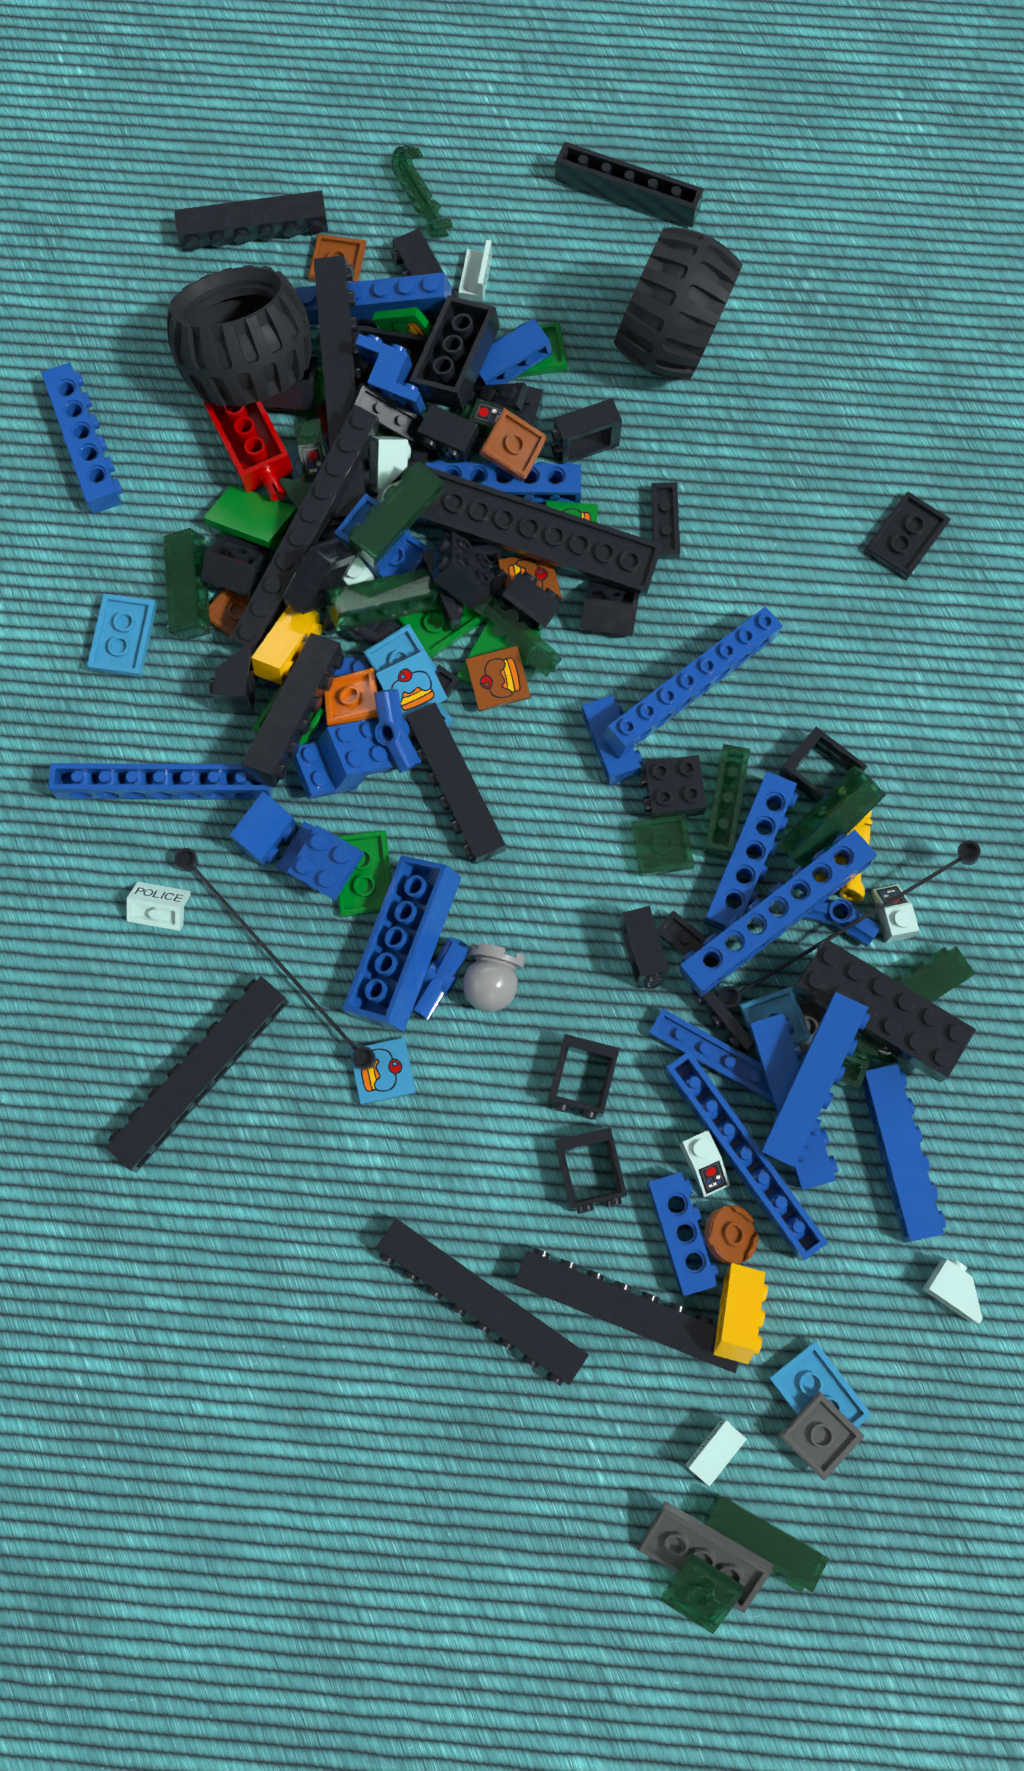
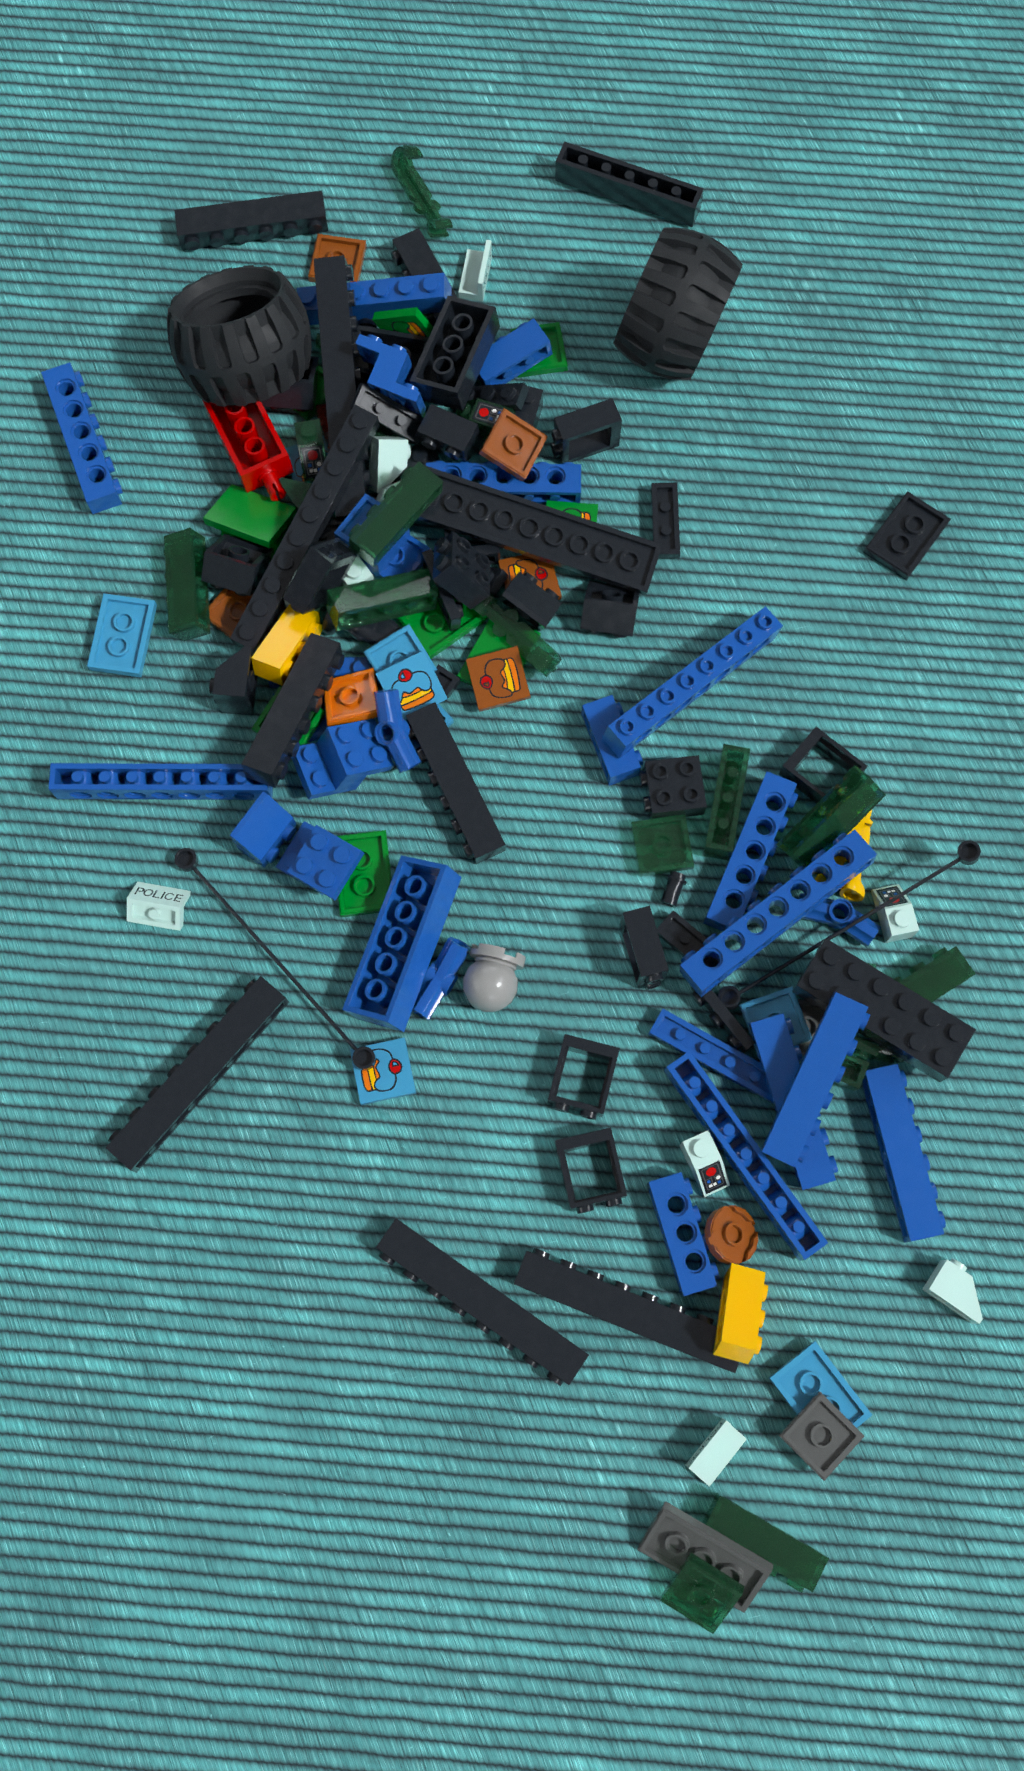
none -> black pin [660,871,687,908]

